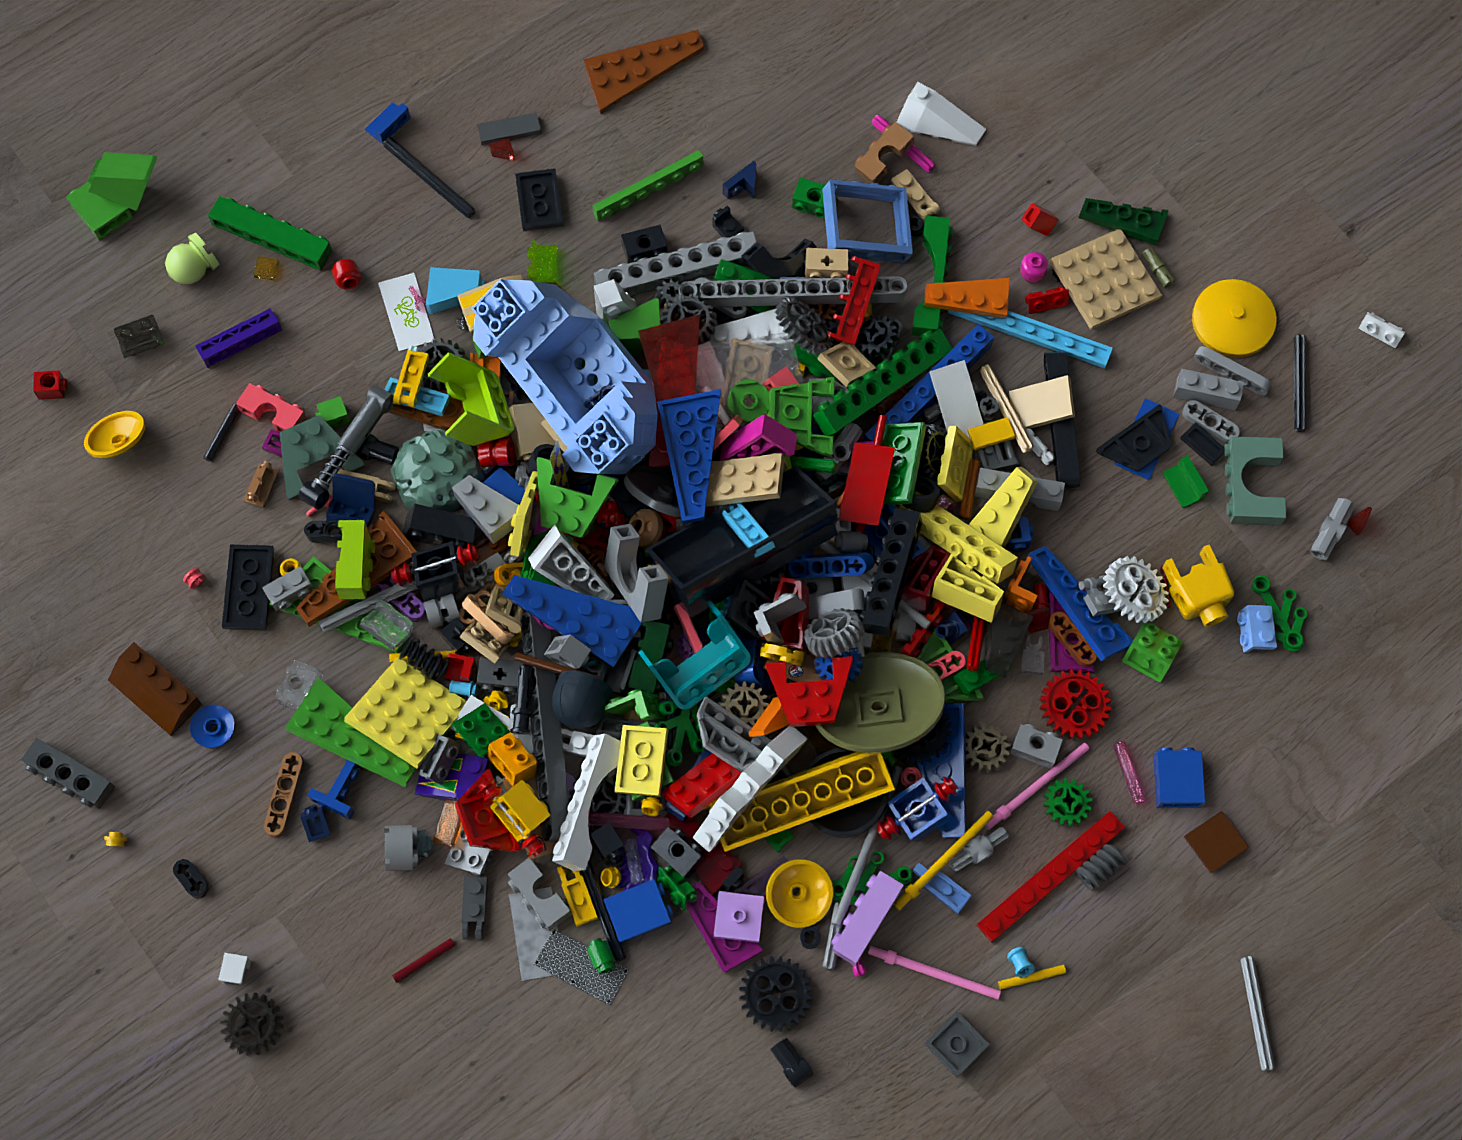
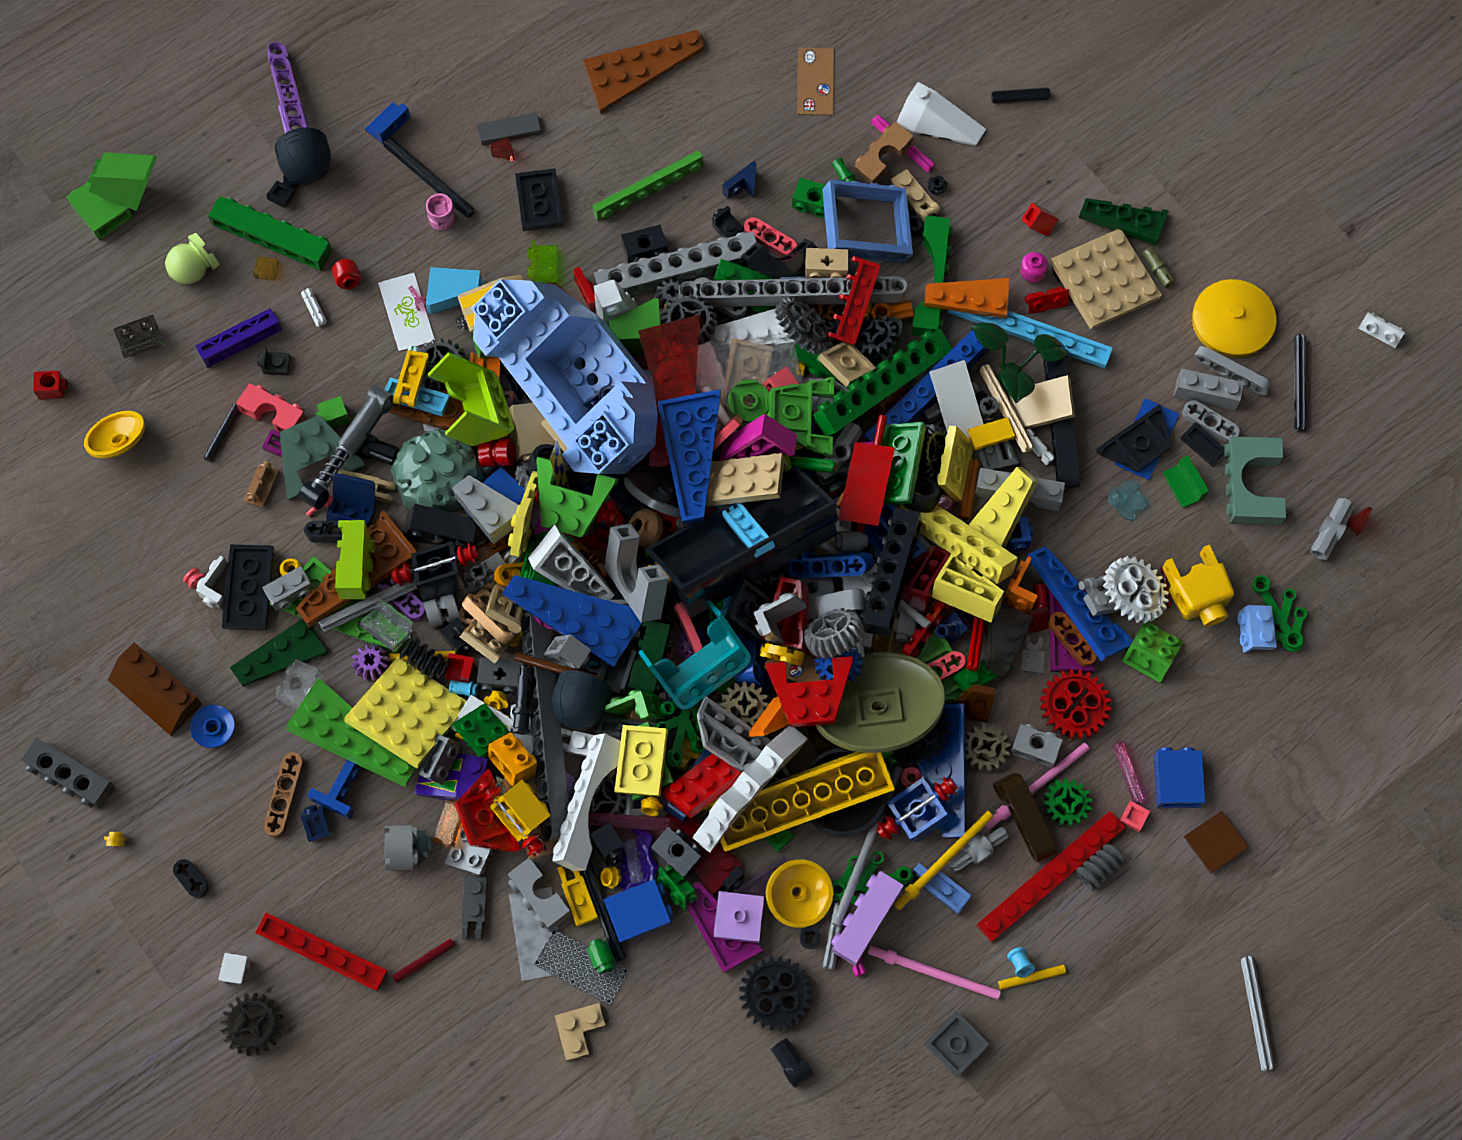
none -> white bracket [196,556,228,610]
none -> dark green wing [229,619,328,687]
none -> red plate [255,912,388,992]
none -> pearl dark grey bracket [257,347,291,375]
none -> black plate [266,175,299,208]
none -> black piece [268,42,331,185]
none -> white axle [301,288,327,327]
none -> medium lavender gear [352,644,390,681]
none -> bright pink wheel [426,194,455,231]
none -> tan plate [555,1003,605,1061]
none -> red plate [573,267,596,312]
none -> yellow plate [676,734,702,772]
none -> coral beam [744,217,797,257]
none -> medium nougat sticker [797,47,834,115]
none -> green pin [831,158,856,182]
none -> orange piece [872,300,914,321]
none -> black plate [927,175,947,195]
none -> reddish brown wing [950,684,996,722]
none -> dark green plant [971,322,1067,403]
none -> black axle [991,87,1050,103]
none -> dark brown beam [993,773,1057,862]
none -> clear light blue plate [1108,480,1149,521]
none -> coral plate [1119,801,1150,832]

